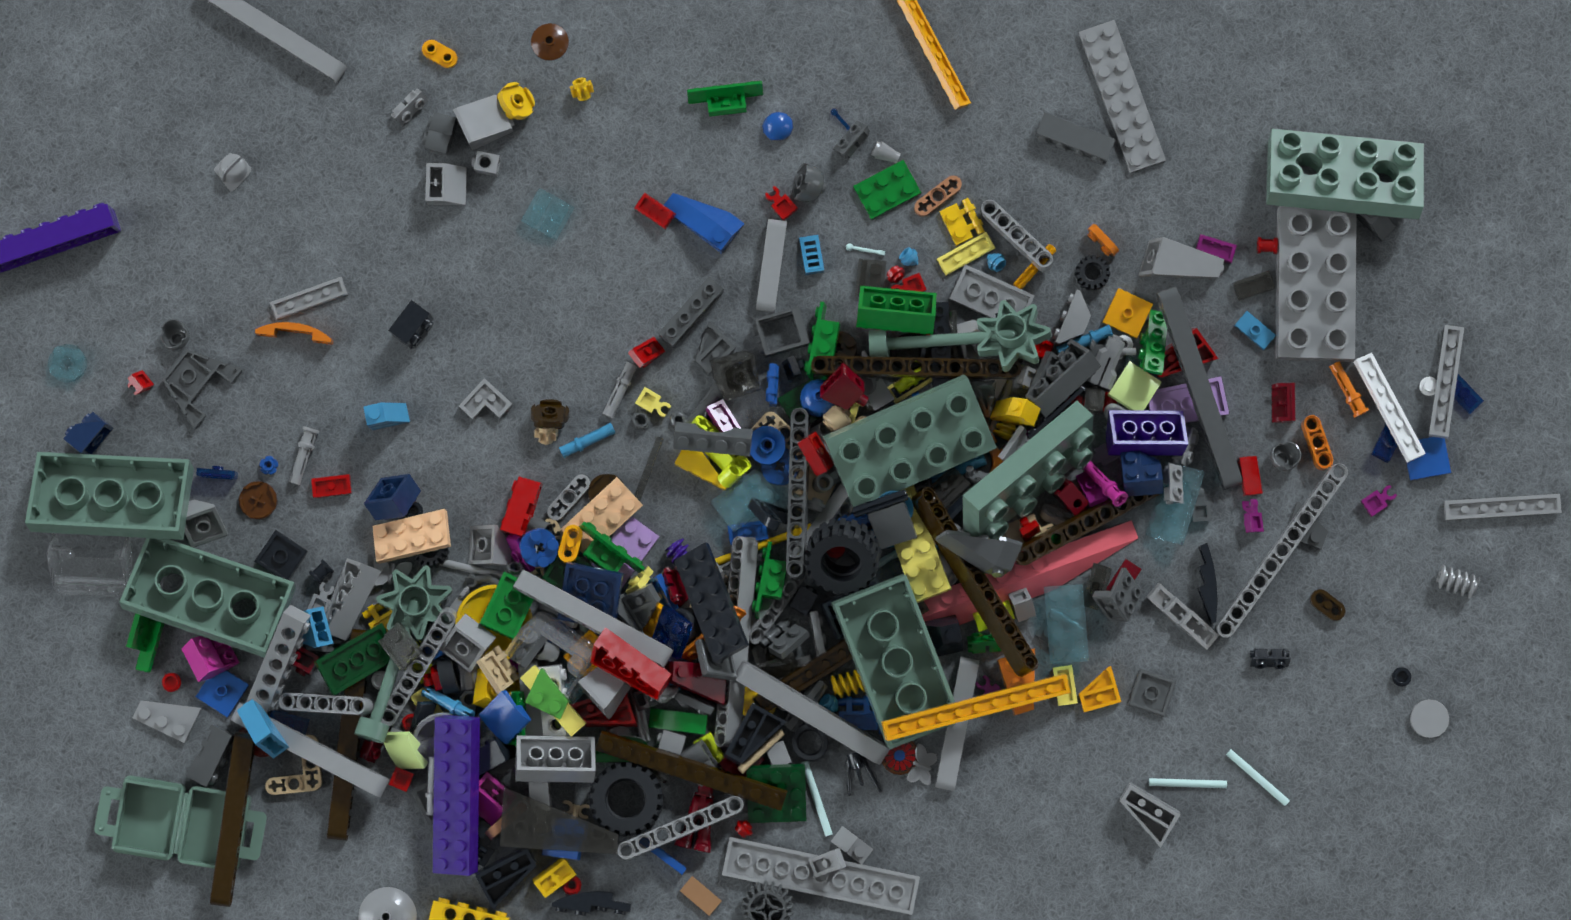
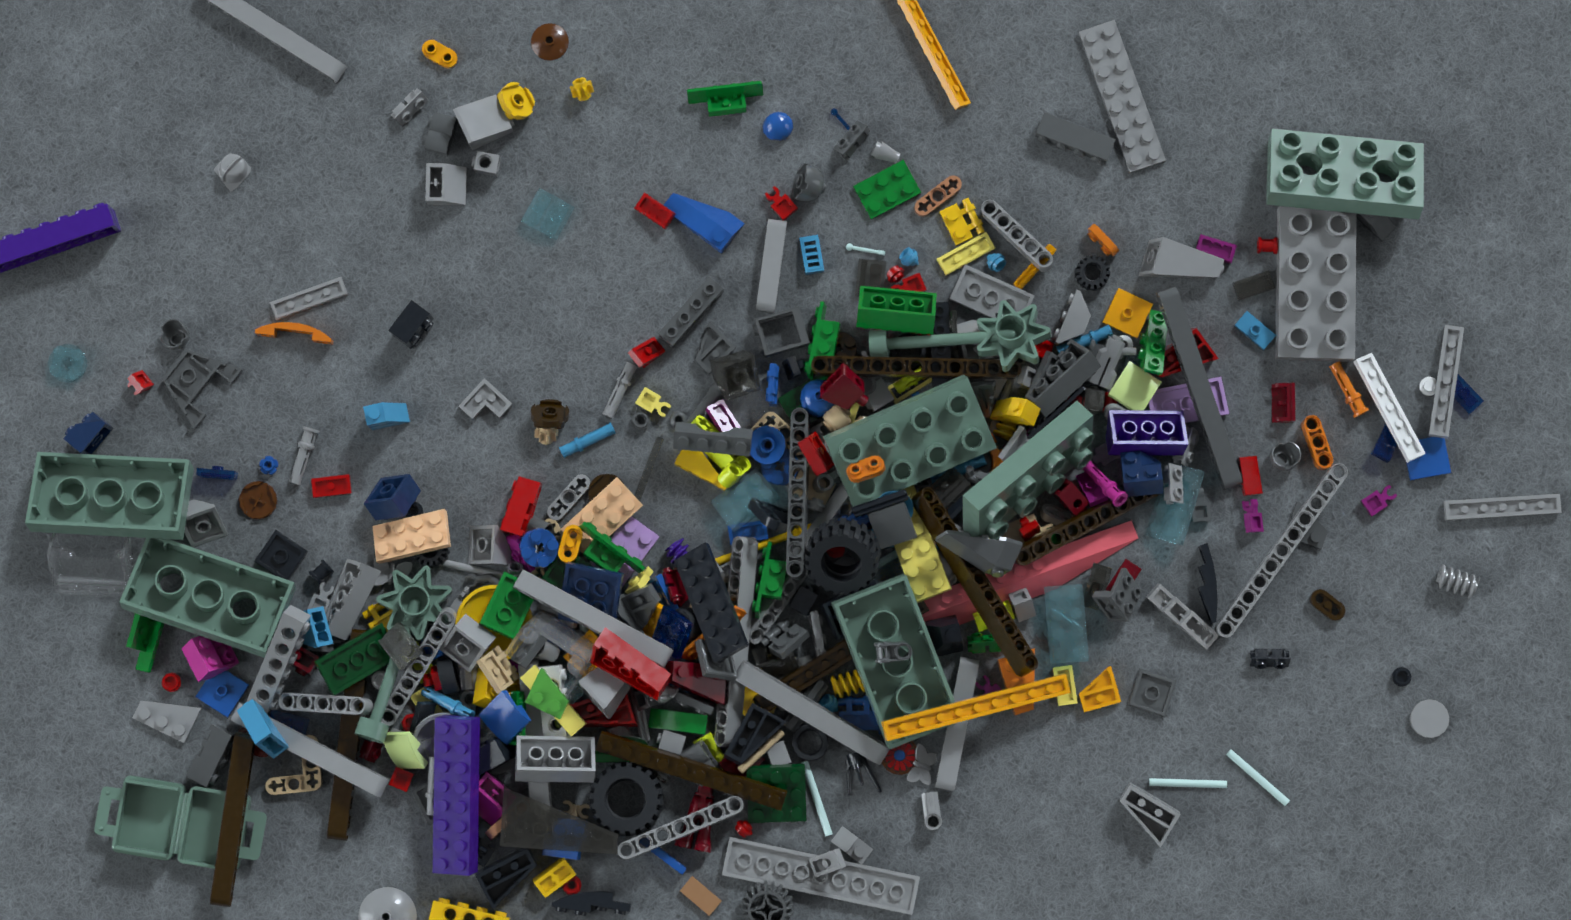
none -> orange plate [846,456,885,483]
none -> dark grey piece [874,641,912,663]
none -> light grey piece [921,792,942,831]

